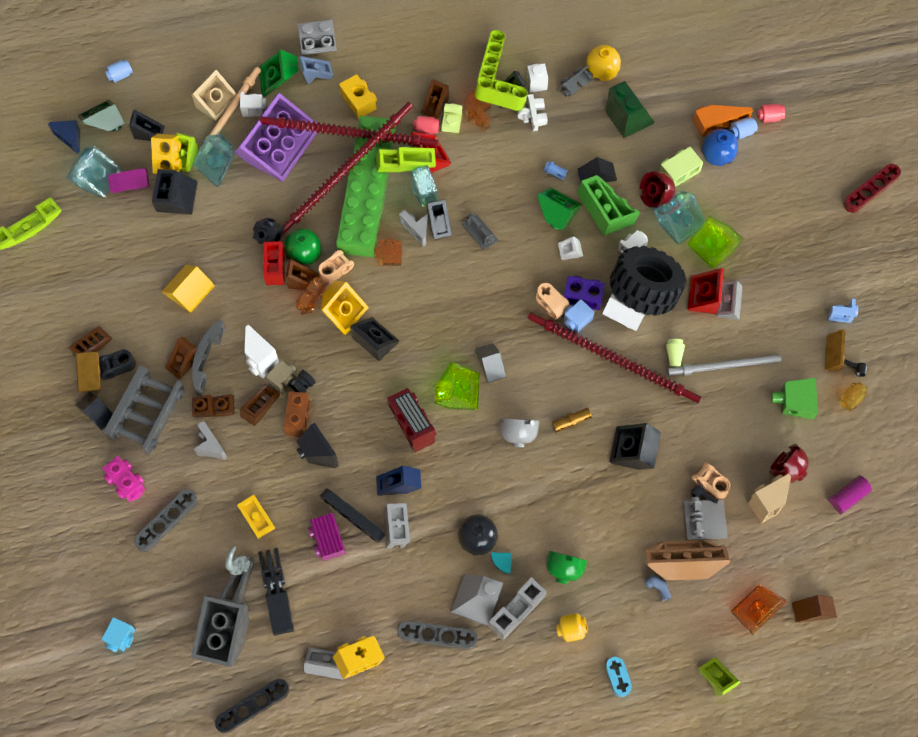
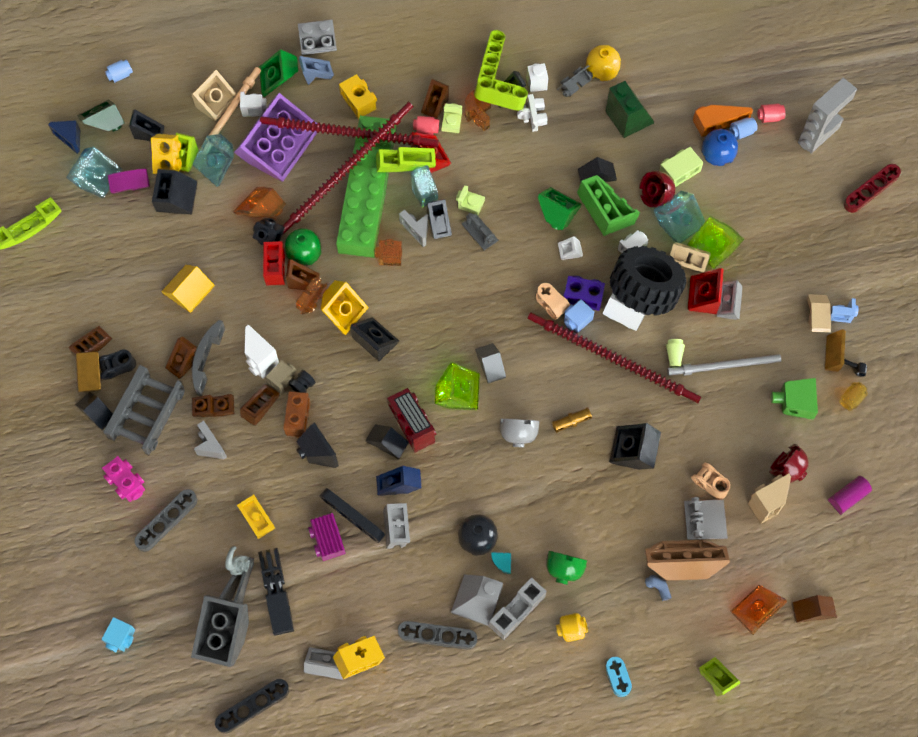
light nougat piece [319,250,354,285] -> none
medium blue pin [544,161,568,181] -> none
black hand [691,485,719,504] -> none
none -> clear orange slope [233,187,286,217]
none -> black slope [365,424,409,459]
none -> yellowish green bracket [456,185,485,215]
none -> tan brick [670,242,711,273]
none -> light grey arch [798,78,857,154]
none -> tan slope [807,294,831,332]

